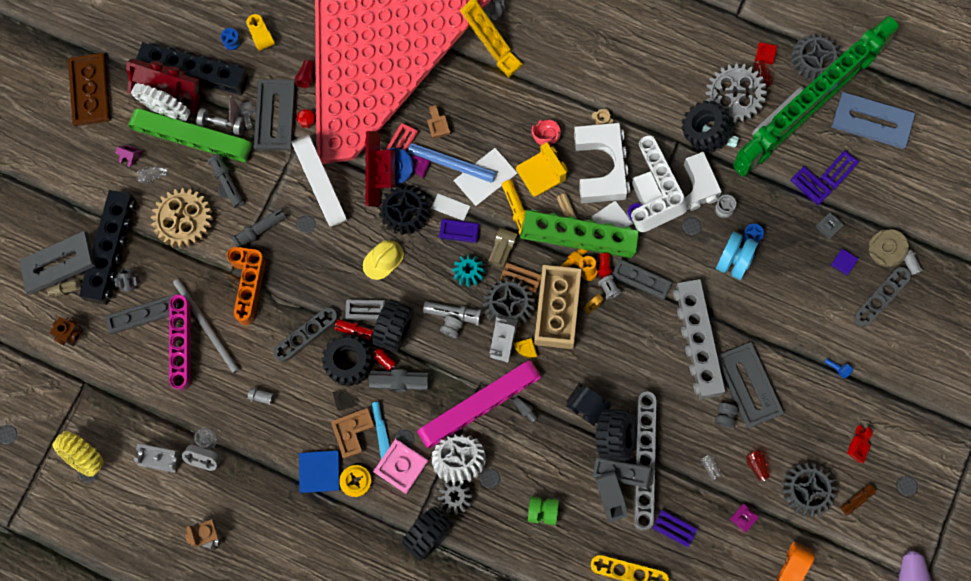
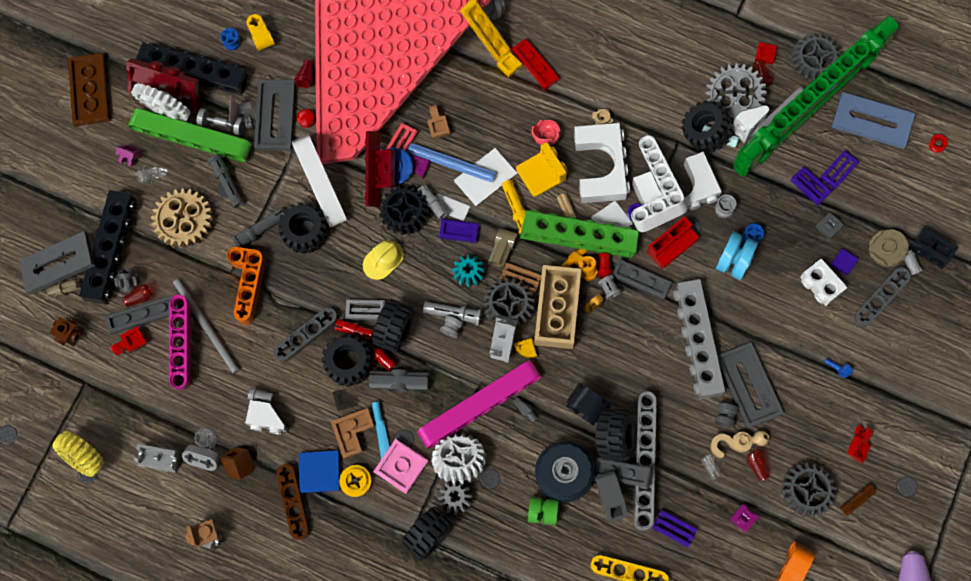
none -> red plate [111,326,147,356]
none -> clear red cone [122,283,152,307]
none -> reddish brown panel [221,447,254,480]
none -> white slope [245,400,288,435]
none -> reddish brown beam [277,464,309,541]
none -> black tyre [278,202,329,254]
none -> light grey pin [417,184,449,220]
none -> red tile [512,38,559,90]
none -> black wheel [535,441,595,502]
none -> red piece [647,216,699,270]
none -> tan piece [710,431,769,459]
none -> white tile [731,106,769,144]
none -> white brick [800,259,847,306]
none -> black brick [909,227,958,269]
none -> red bush [929,134,948,153]

